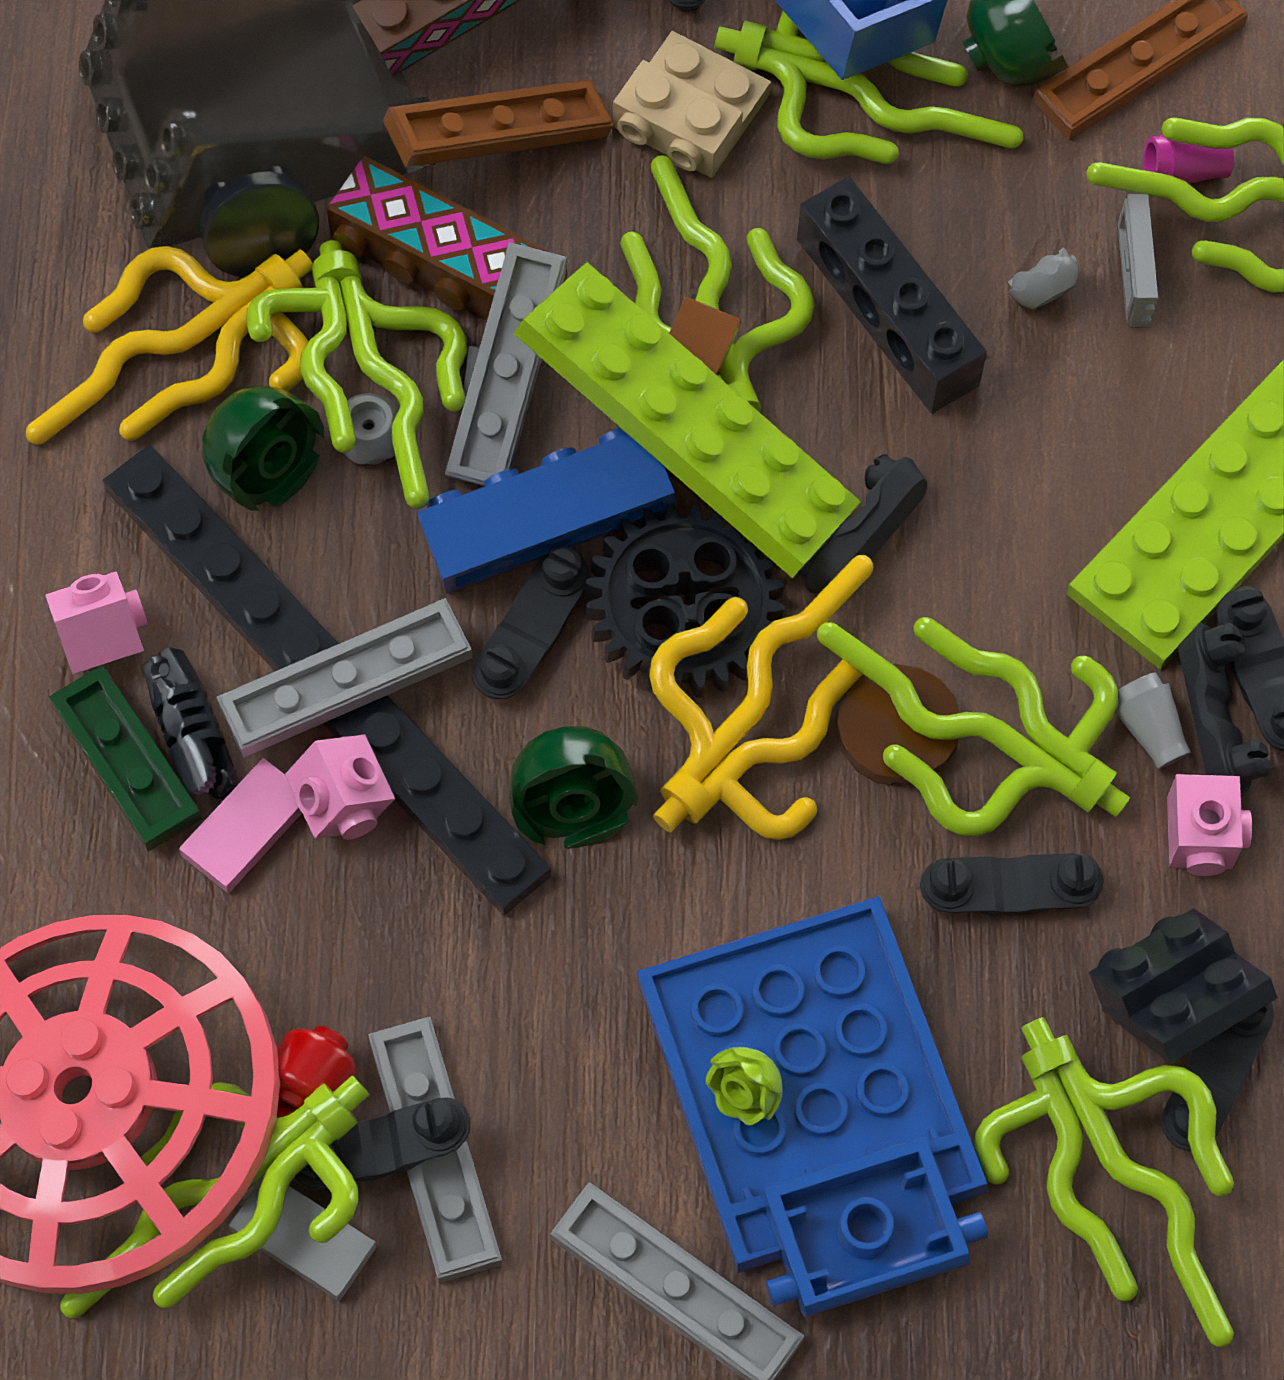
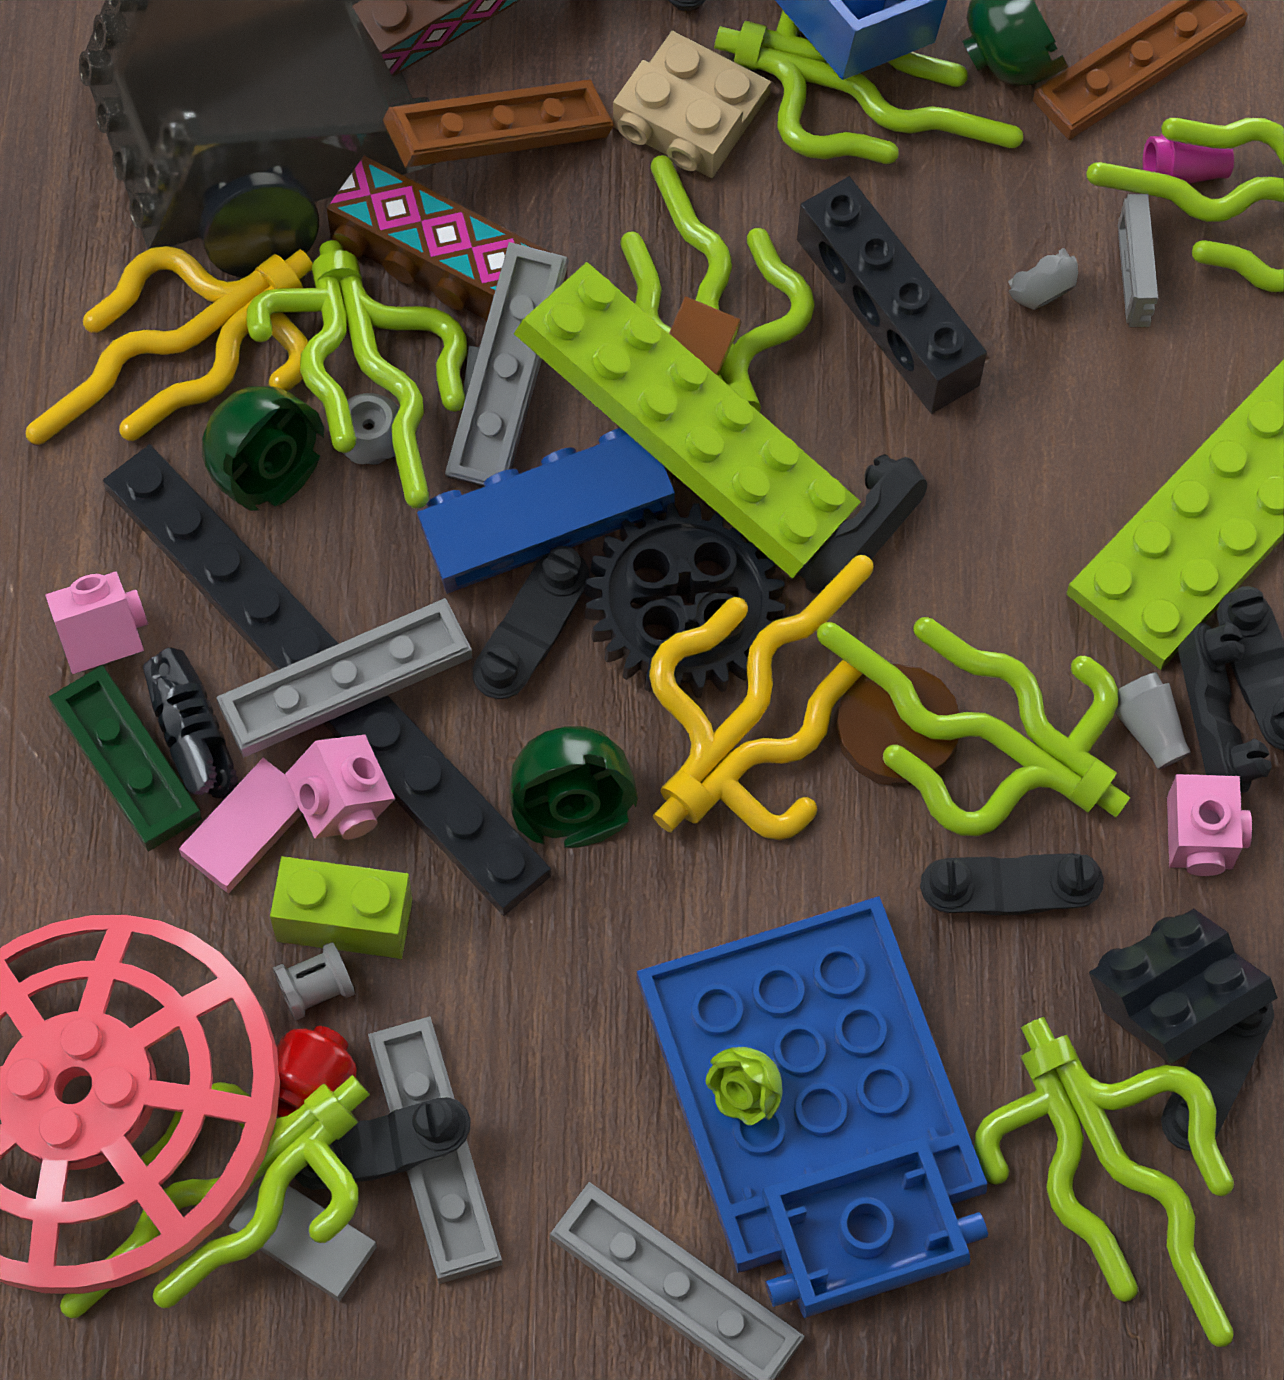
none -> lime brick [270,856,413,959]
none -> light grey bush [273,942,355,1020]

